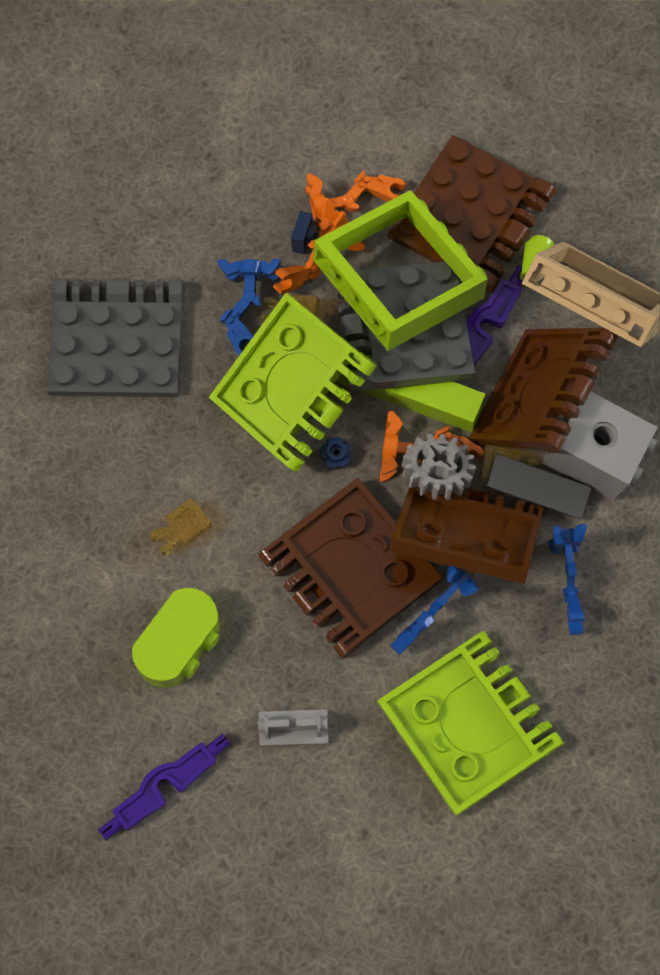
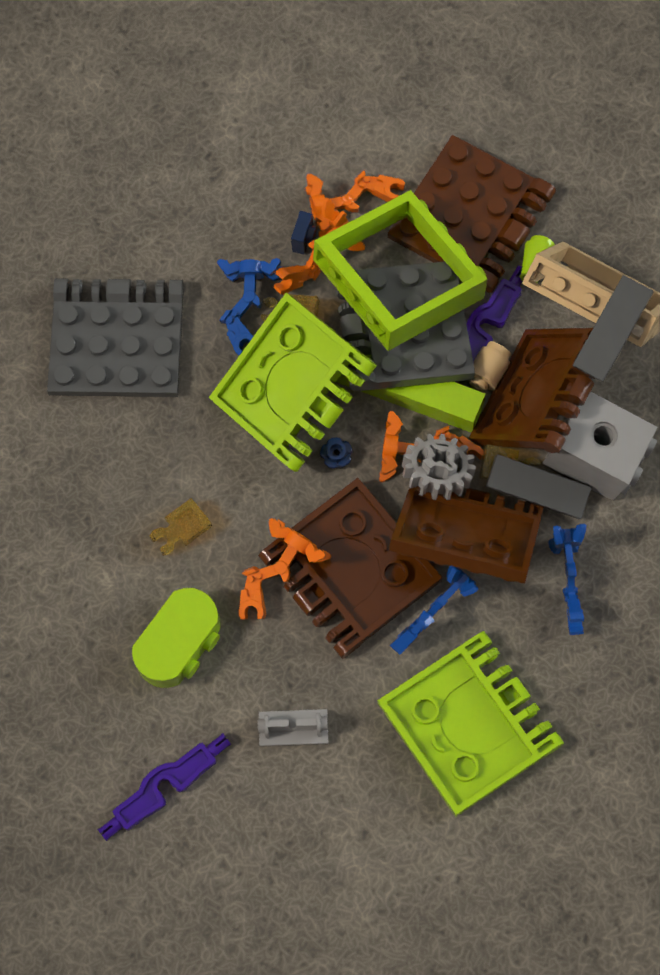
none -> orange piece [239,518,332,620]
none -> tan brick [469,341,511,392]
none -> dark grey tile [573,275,654,383]

